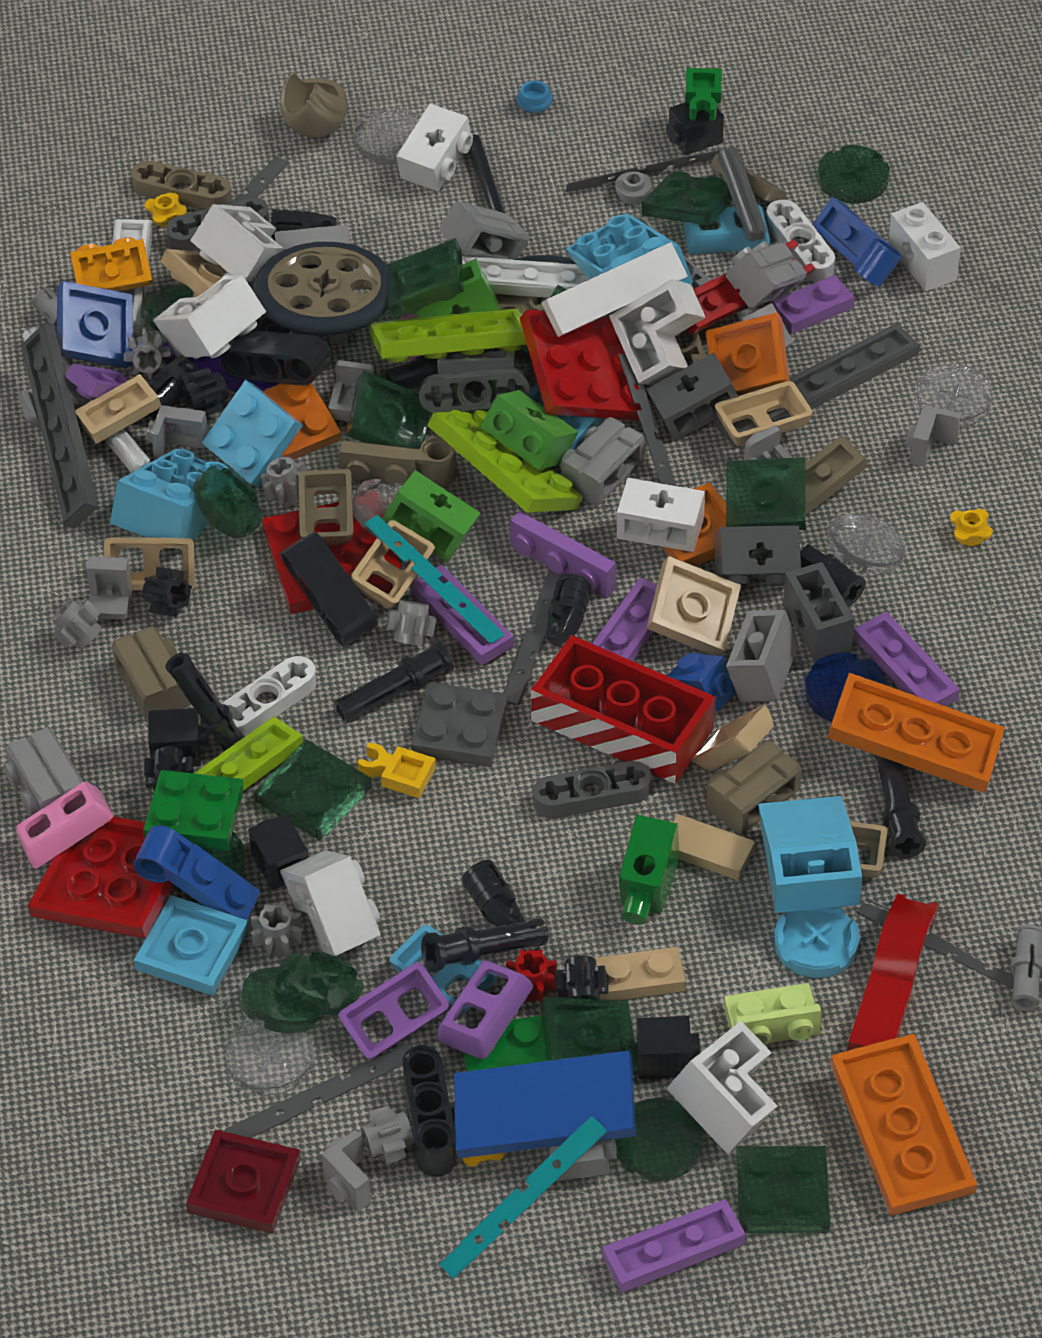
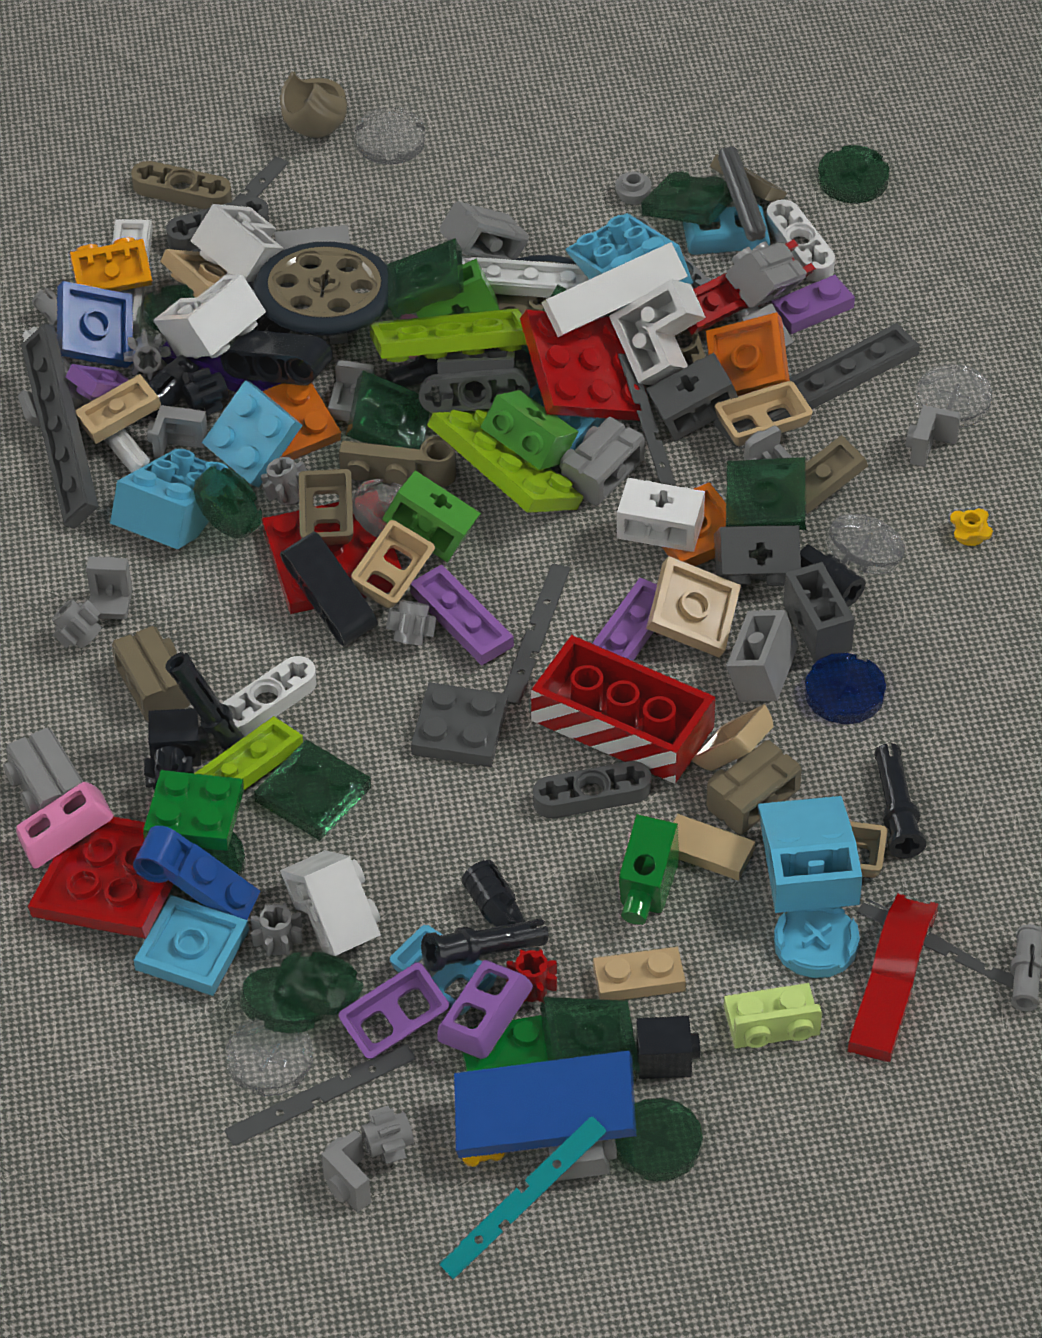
tan piece [104,537,195,590] -> none
black gear [141,567,192,617] -> none
yellow plate [144,192,187,228] -> none
dark red plate [186,1129,301,1234] -> none
black brick [248,814,308,890] -> none
black hinge [271,208,337,241] -> none
black pin [334,640,454,723] -> none
yellow plate [357,743,436,799] -> none
teal piece [364,515,504,644] -> none
white brick [396,103,473,192] -> none
black beam [402,1045,456,1177] -> none
black bar [469,134,505,213] -> none
medium lavender plate [510,511,616,598] -> none
dark azure plate [517,80,552,113] -> none
black hinge [546,574,592,646] -> none
black gear [555,955,609,1009] -> none
dark grey piece [566,149,720,192] -> none
medium lavender plate [602,1199,746,1293] -> none
black brick [666,102,724,156] -> none
white brick [667,1021,777,1154] -> none
blue bracket [668,653,736,711] -> none
green plate [685,68,722,121] -> none
clear green plate [736,1146,830,1233] -> none
blue plate [812,197,903,287] -> none
orange plate [827,673,1005,793] -> none
orange plate [830,1033,977,1216] -> none
medium lavender plate [853,611,960,706] -> none
white brick [888,202,961,292] -> none

